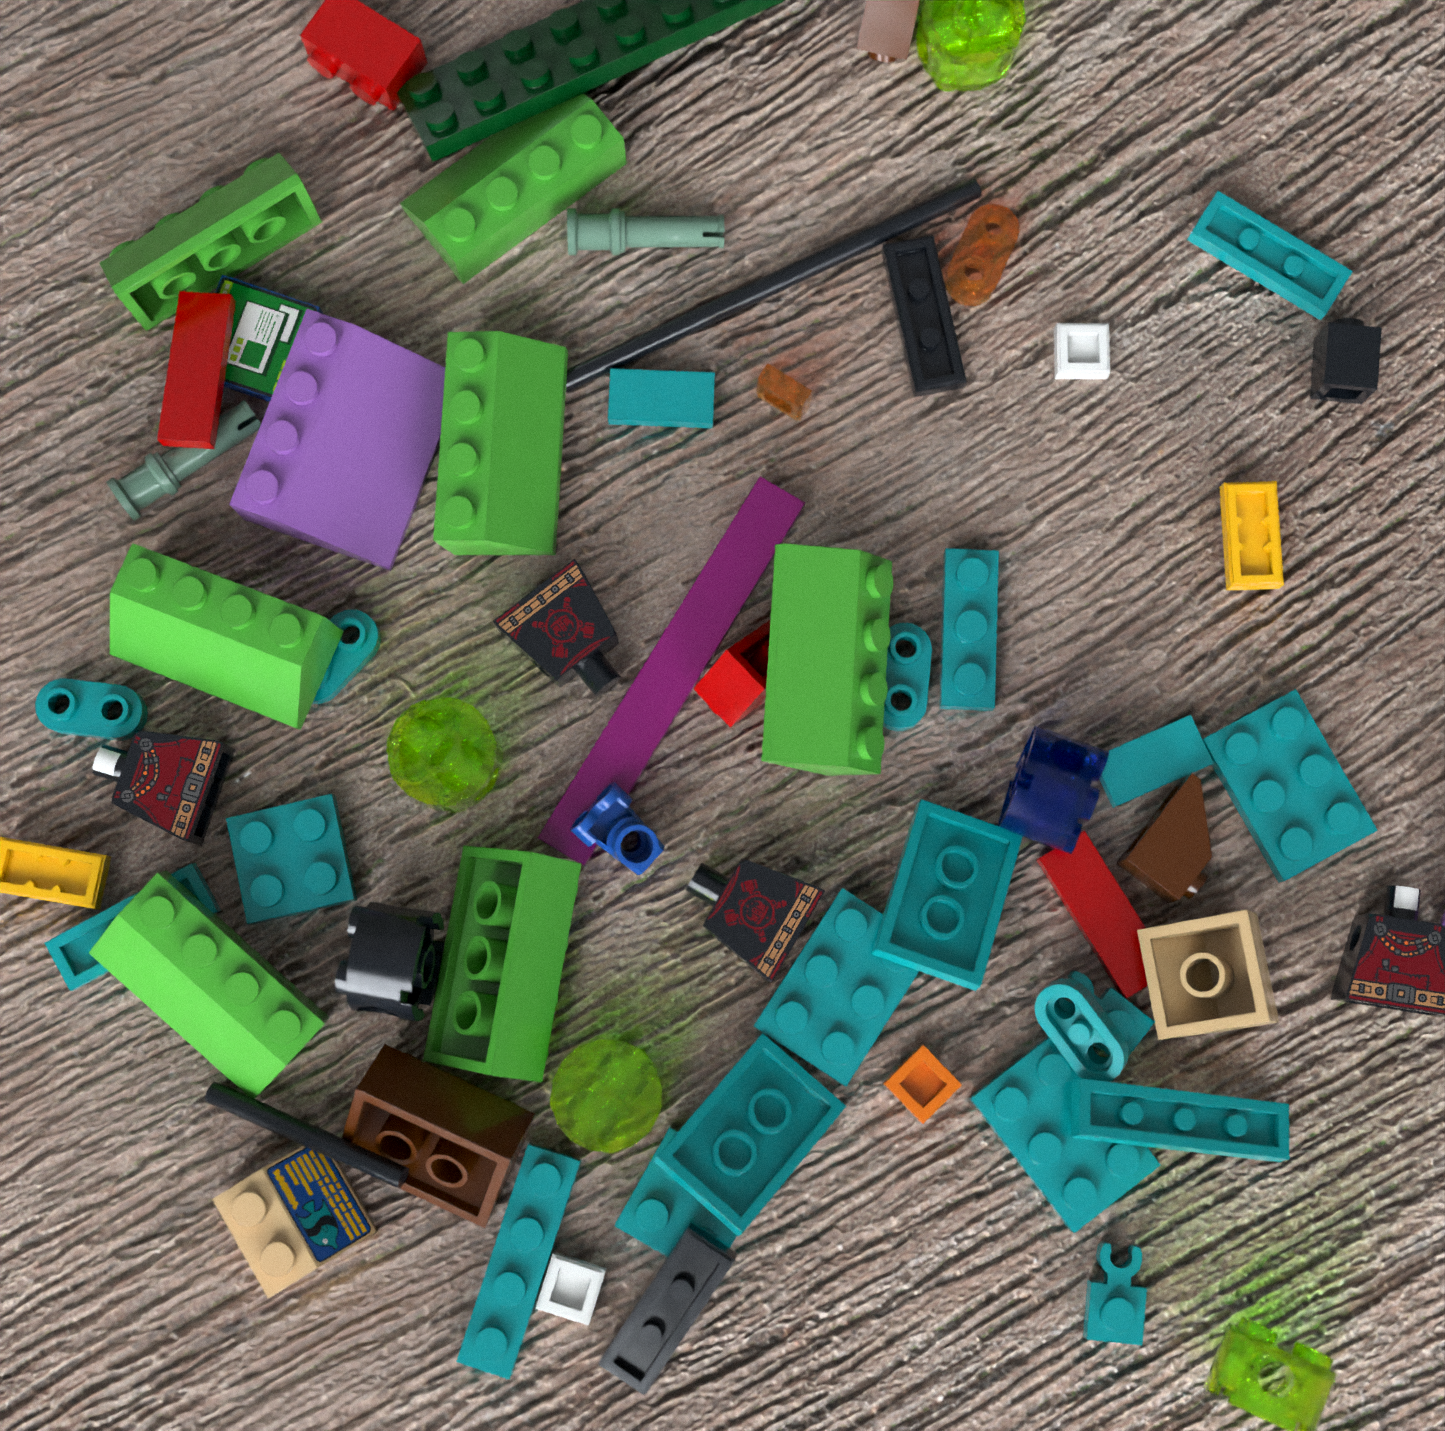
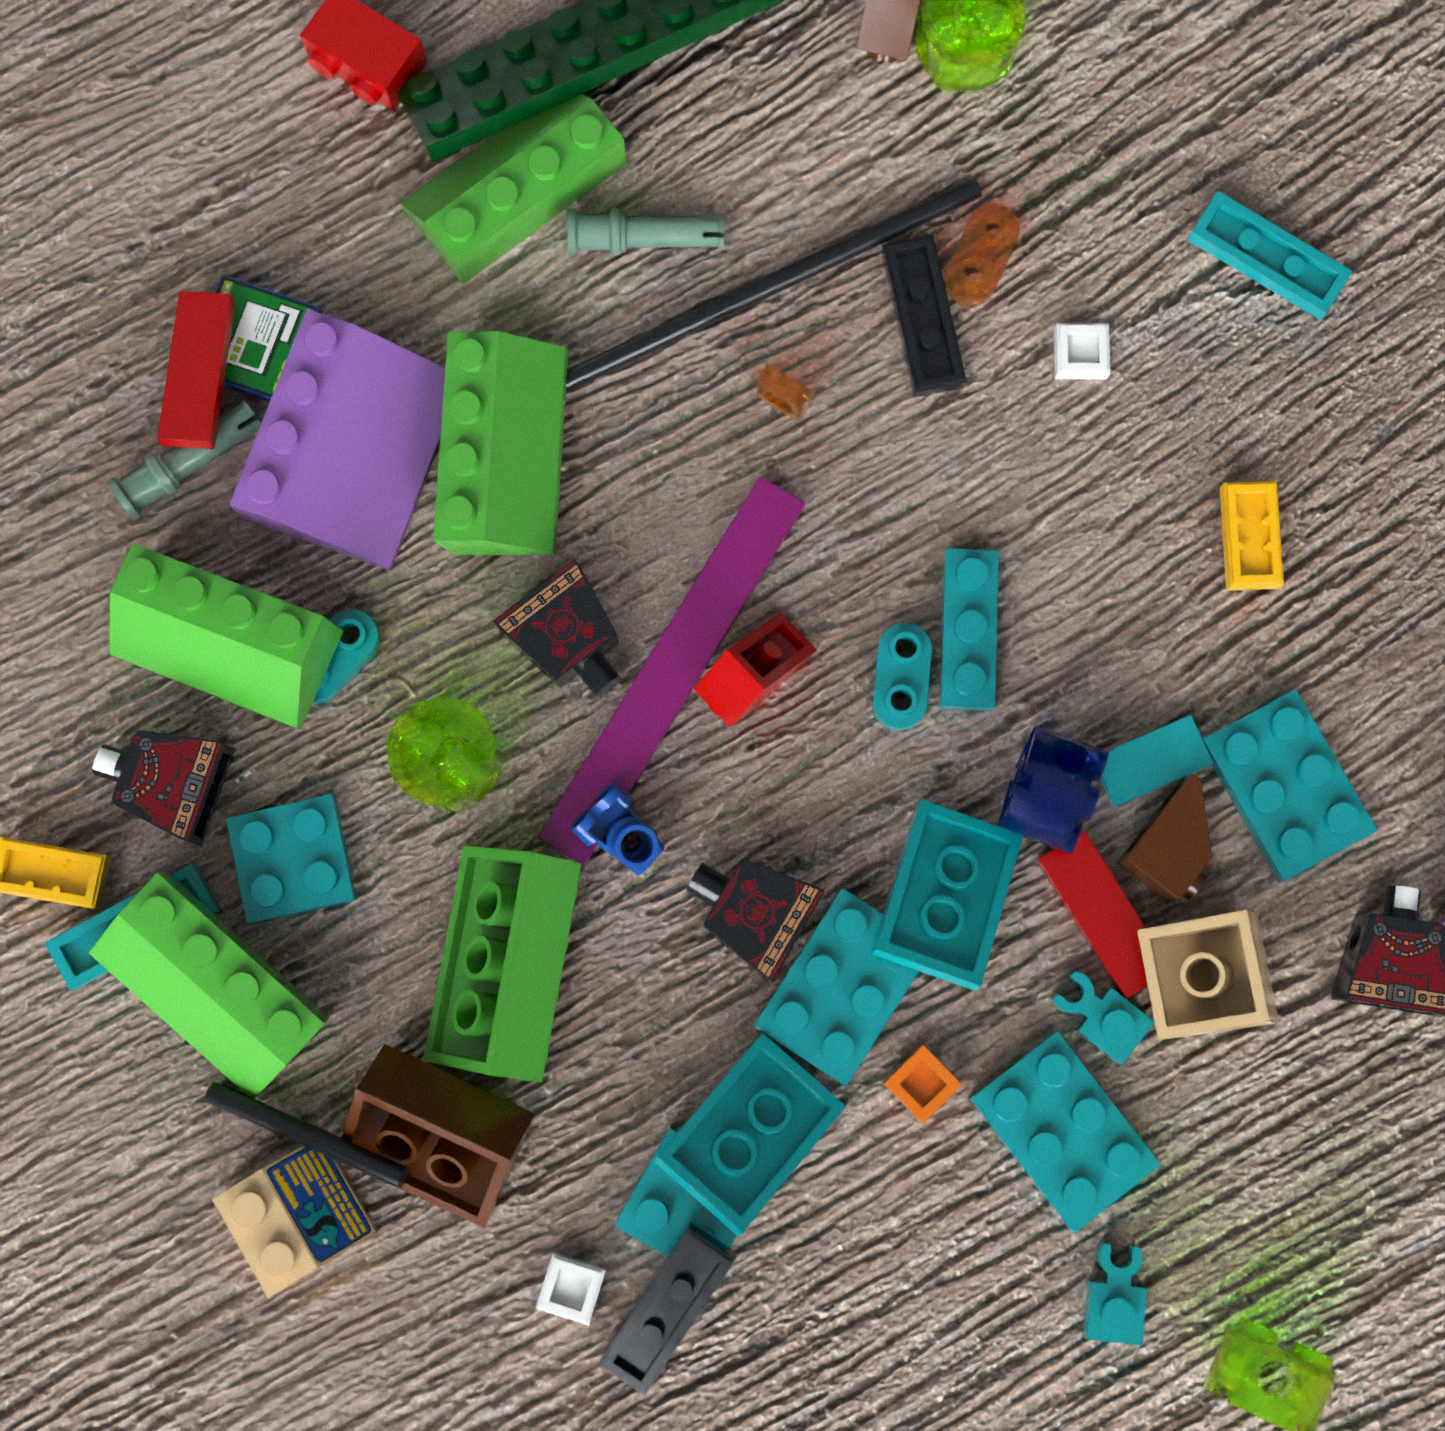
teal plate [35,678,148,741] -> none
bright green slope [99,152,322,331] -> none
black brick [335,902,444,1021] -> none
teal plate [456,1143,582,1380] -> none
clear neon green brick [550,1039,664,1153] -> none
teal tile [608,368,715,428] -> none
bright green slope [761,543,894,776] -> none
teal plate [1035,978,1129,1082] -> none
teal plate [1071,1078,1290,1162] -> none
black brick [1310,318,1382,404] -> none

